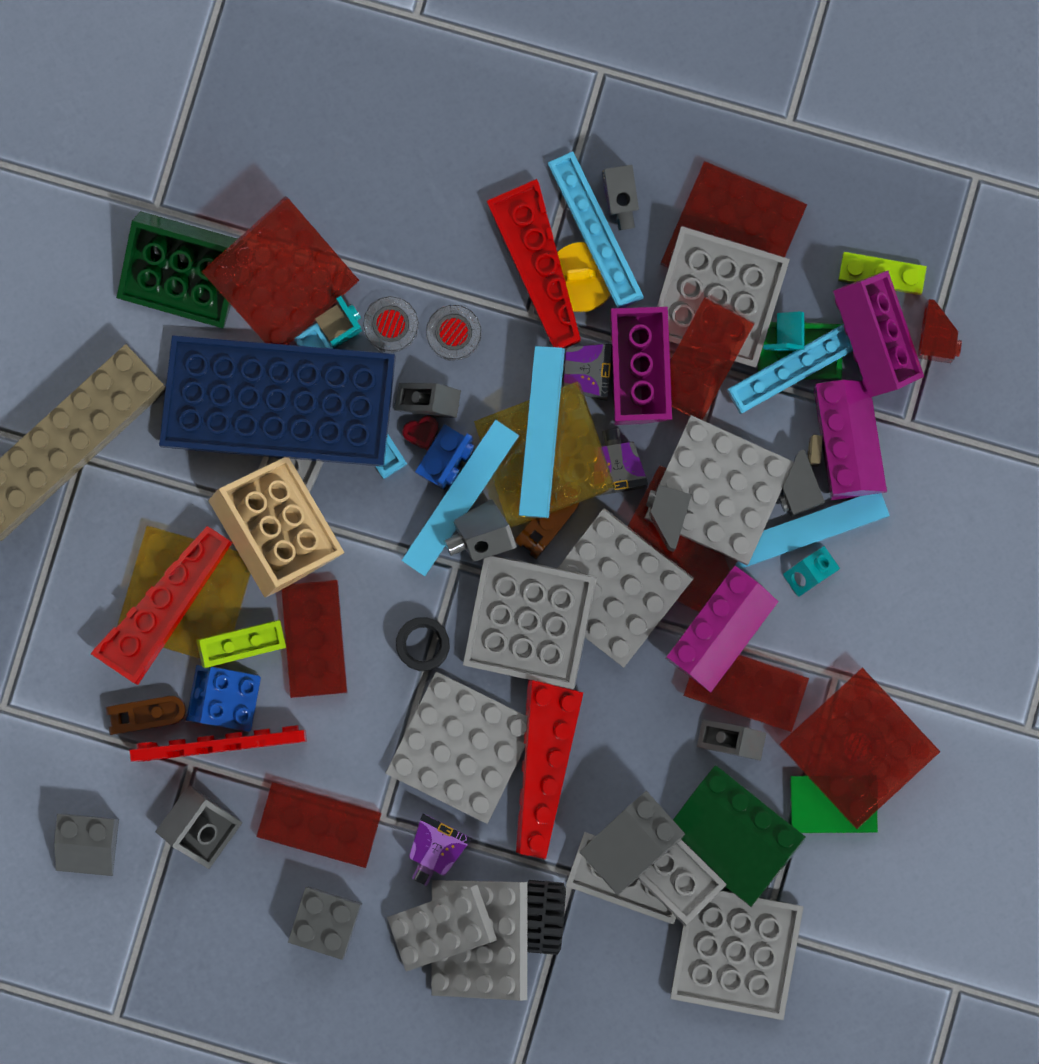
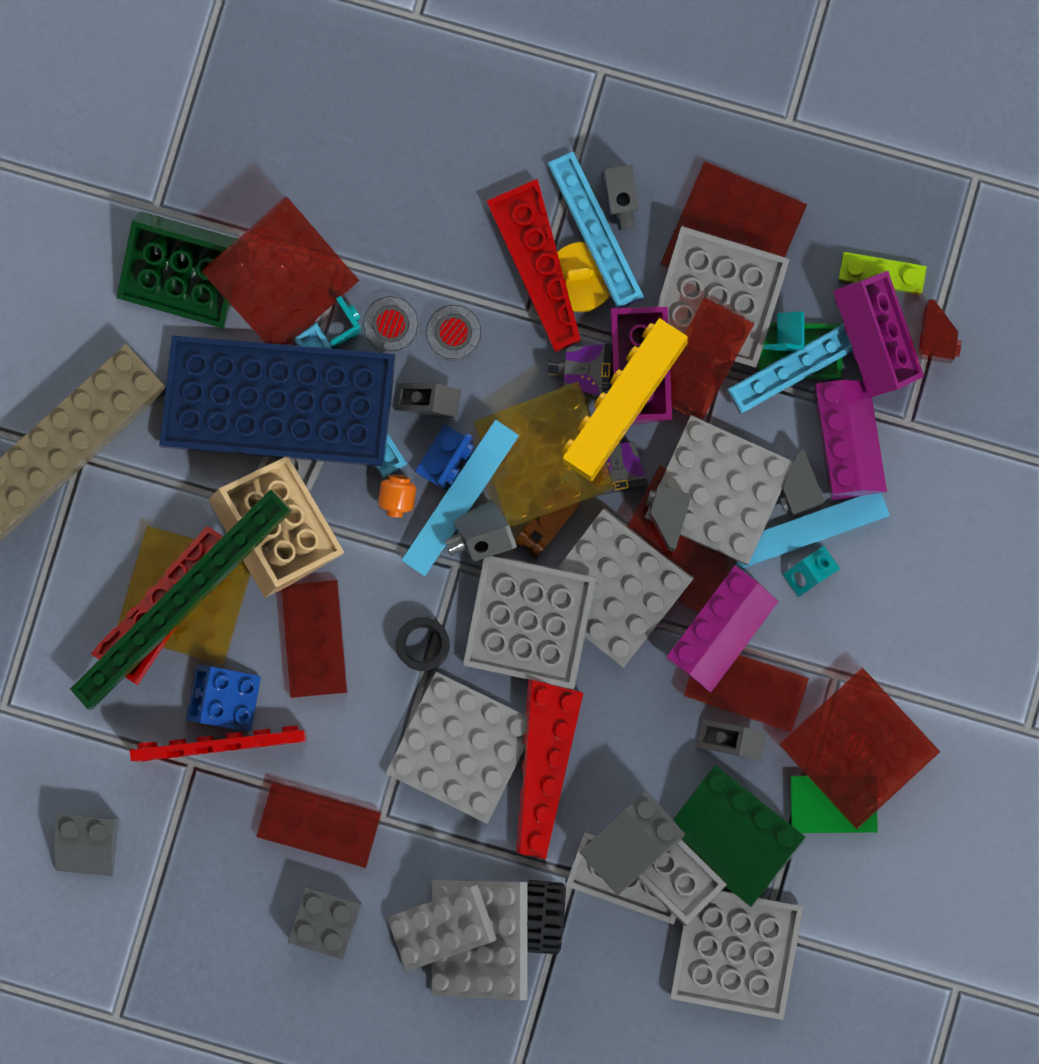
reddish brown plate [105,696,186,735] -> none
dark grey slope [155,786,242,869] -> none
lime plate [197,620,286,668] -> none
dark tan tile [315,304,353,342] -> none
dark red tile [402,416,439,451] -> none
torso [409,813,472,886] -> none
medium azure tile [519,346,565,518] -> none
dark tan tile [807,435,823,467] -> none
none -> dark green plate [70,489,293,710]
none -> orange head [378,475,416,517]
none -> yellow brick [561,318,688,482]

